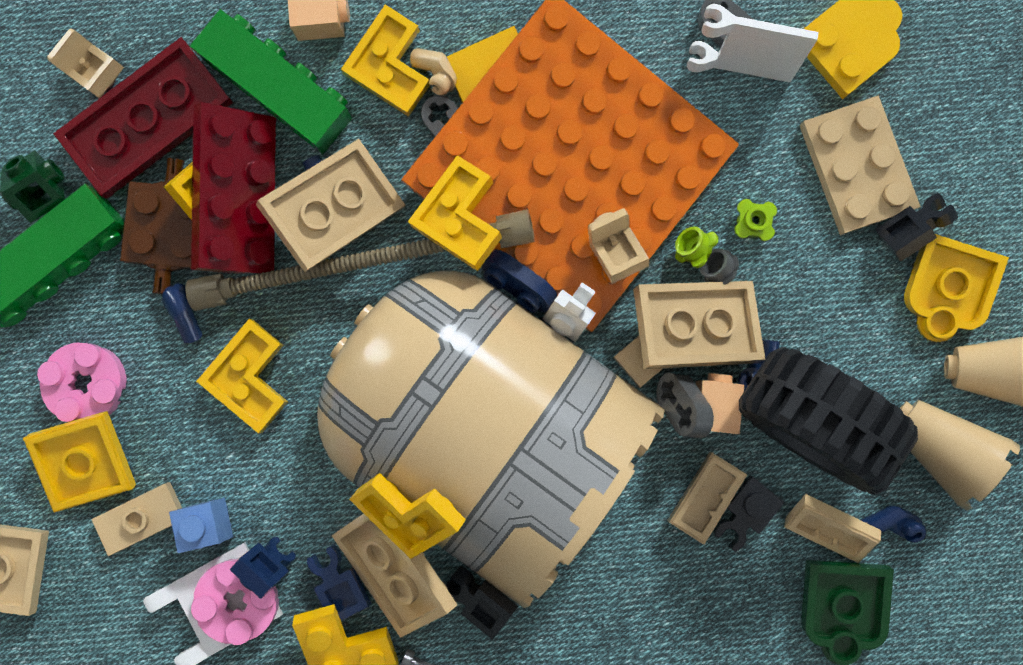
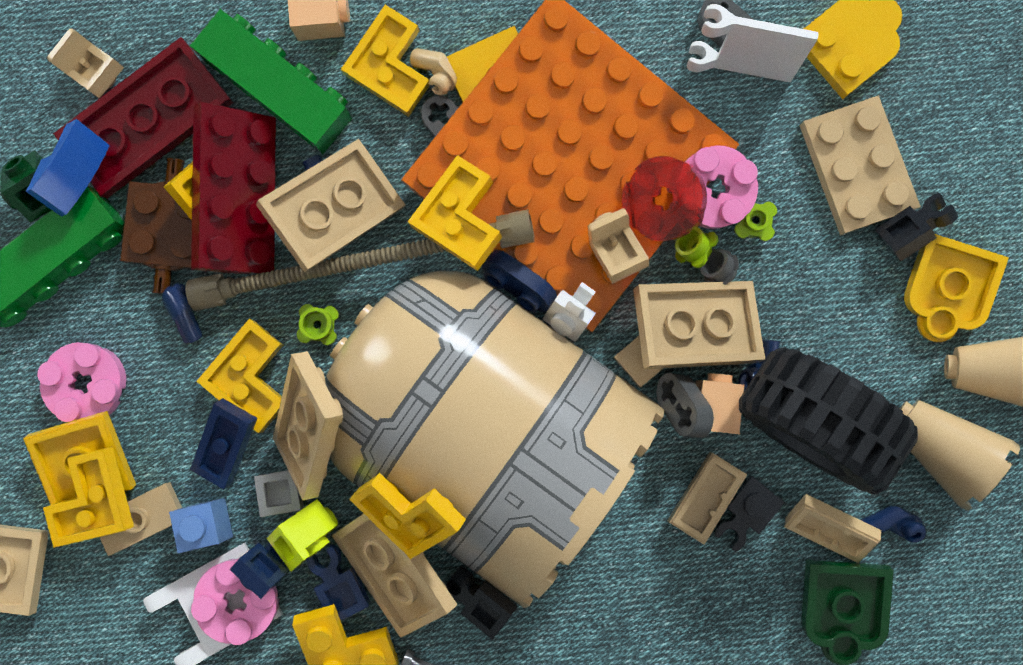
none -> blue slope [26,119,110,217]
none -> yellow plate [43,446,134,548]
none -> dark blue plate [190,398,257,490]
none -> light grey plate [254,470,304,517]
none -> neon yellow brick [267,499,338,572]
none -> tan plate [273,351,343,501]
none -> lime plate [296,304,339,345]
none -> clear red plate [622,156,707,241]
none -> bright pink plate [674,145,758,229]

